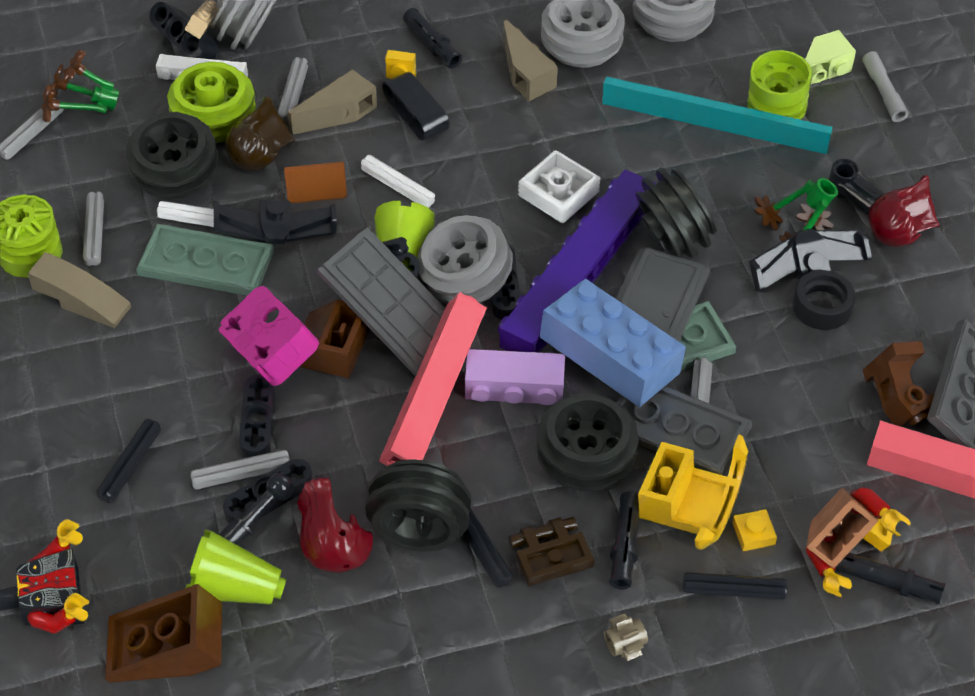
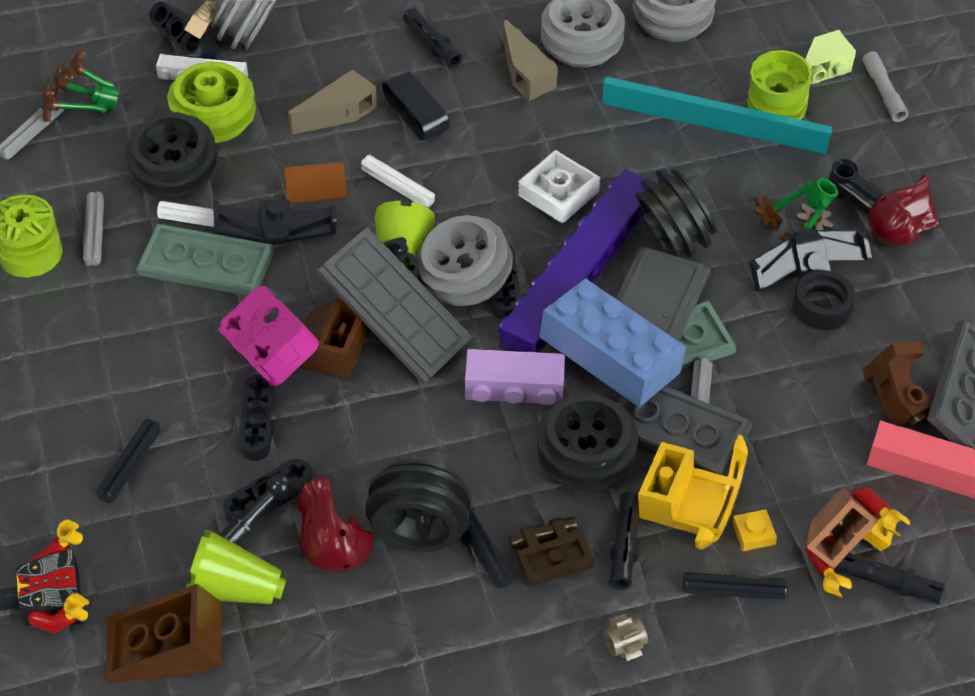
dark tan slope [28,252,131,329] -> none
light grey axle [190,449,290,489] -> none
dark brown piece [225,95,295,171] -> none
light grey axle [278,57,308,124] -> none
coral brick [379,292,487,466] -> none
yellow plate [385,50,416,79] -> none

